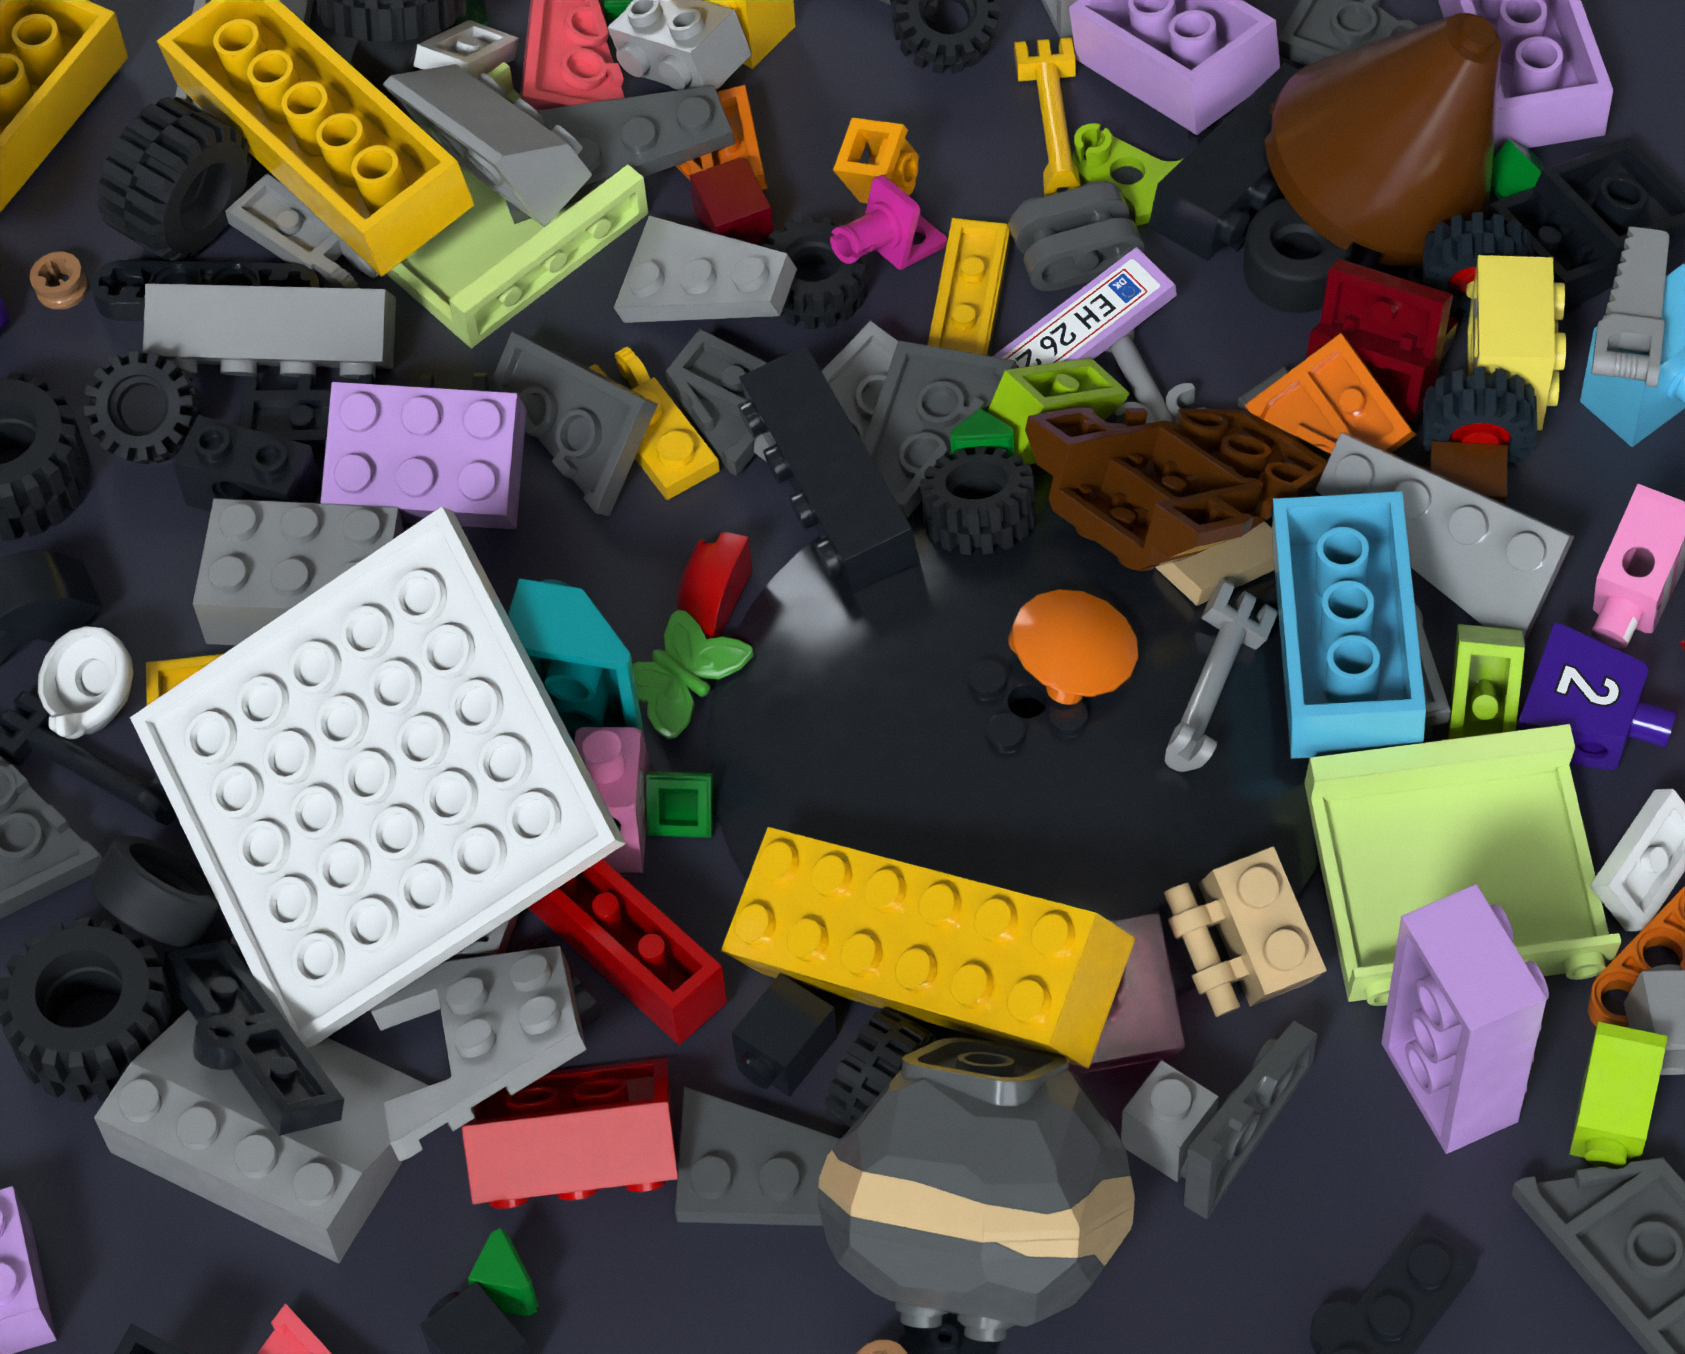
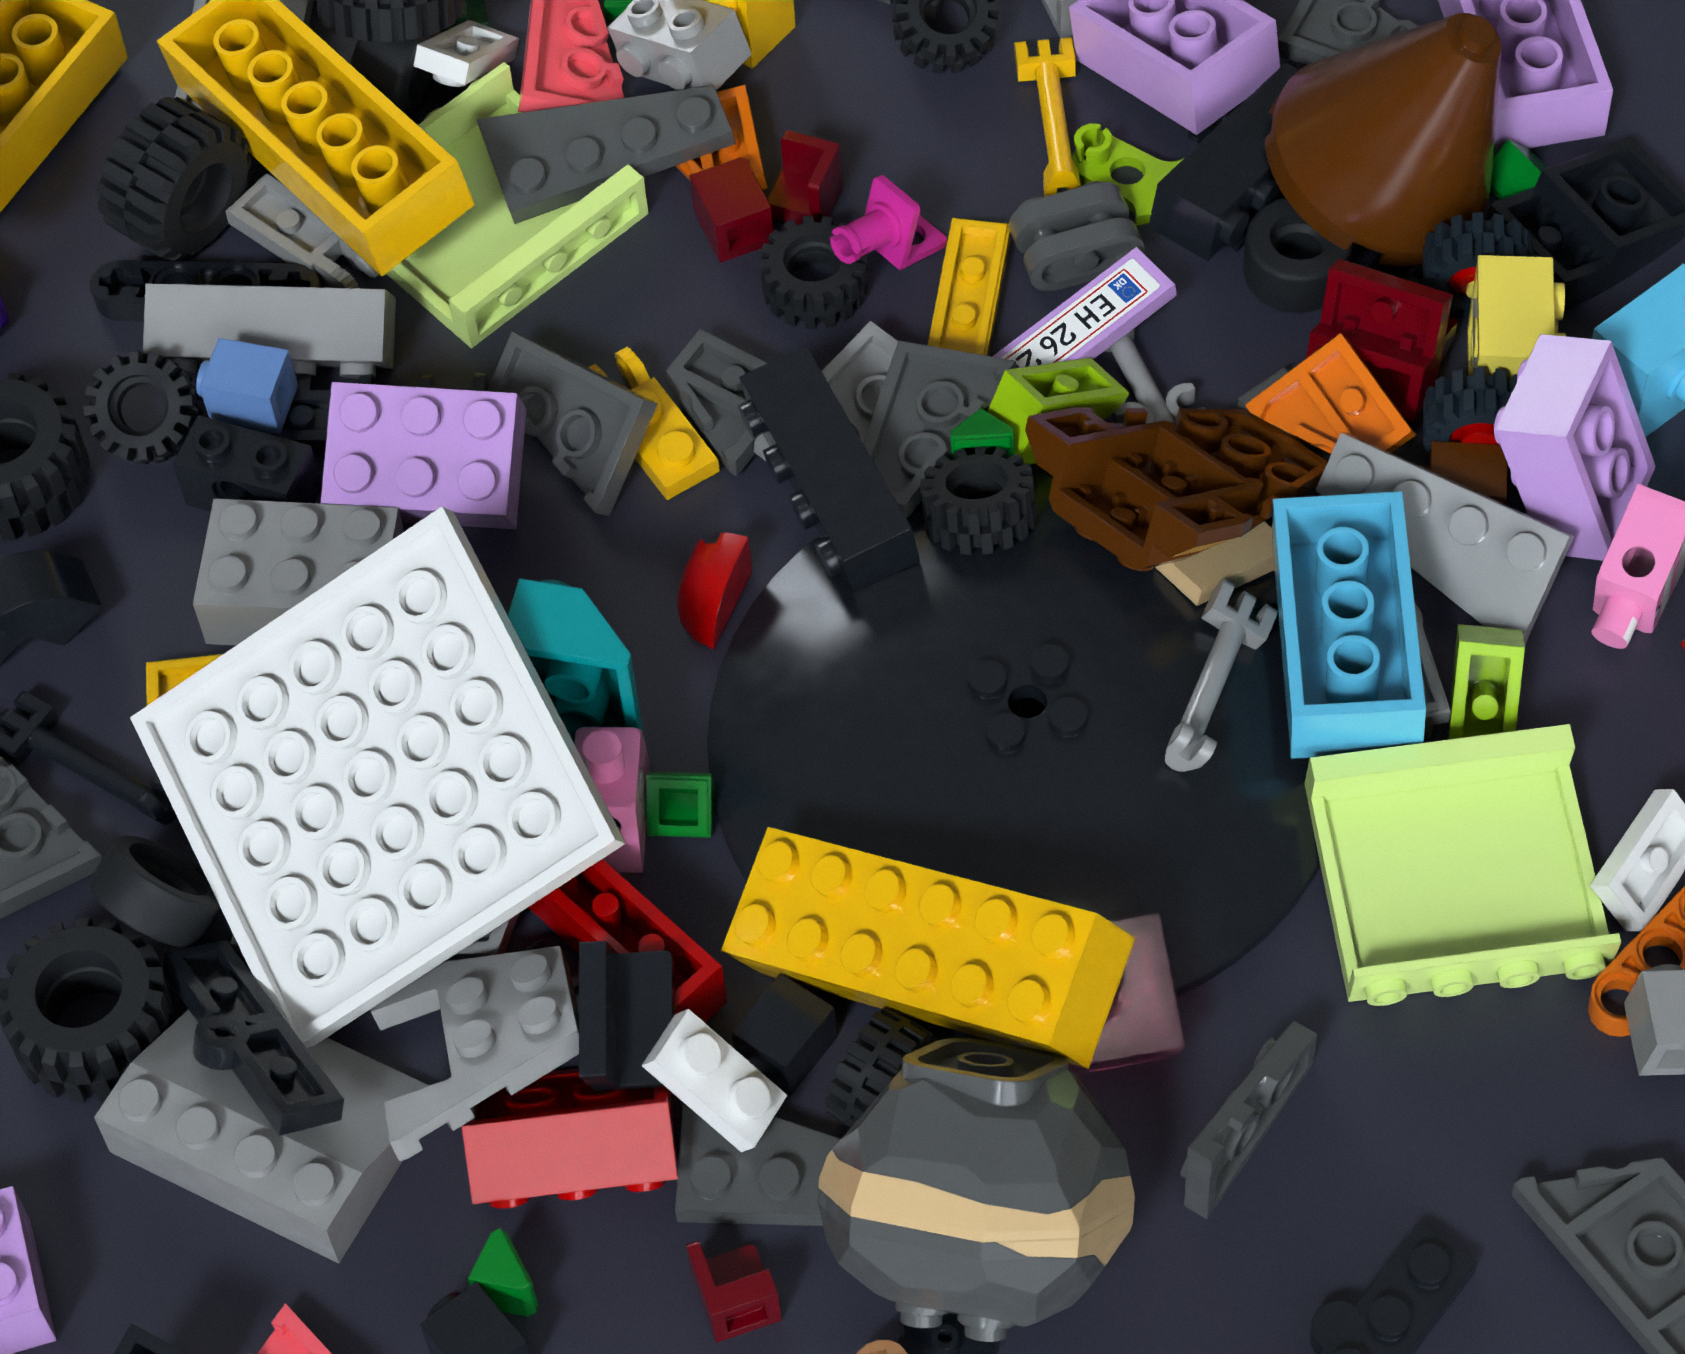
medium nougat bush [29,251,89,309] -> none
white hat [38,626,134,739] -> none
light grey slope [383,64,592,227] -> none
light grey wing [614,216,797,323] -> none
bright green piece [633,610,754,739] -> none
light orange brick [833,118,920,204] -> none
orange dish [1008,589,1138,705] -> none
light grey brick [1121,1060,1219,1182] -> none
tan brick [1164,846,1327,1017] -> none
lavender brick [1381,884,1549,1154] -> none
dark purple torso [1517,622,1678,771] -> none
lime slope [1569,1021,1668,1169] -> none
light grey piece [1591,226,1669,387] -> none
none -> medium blue brick [196,338,298,435]
none -> black panel [579,941,675,1091]
none -> white plate [642,1009,787,1152]
none -> dark red panel [686,1240,782,1343]
none -> dark red panel [767,130,843,225]
none -> lavender brick [1494,334,1656,561]

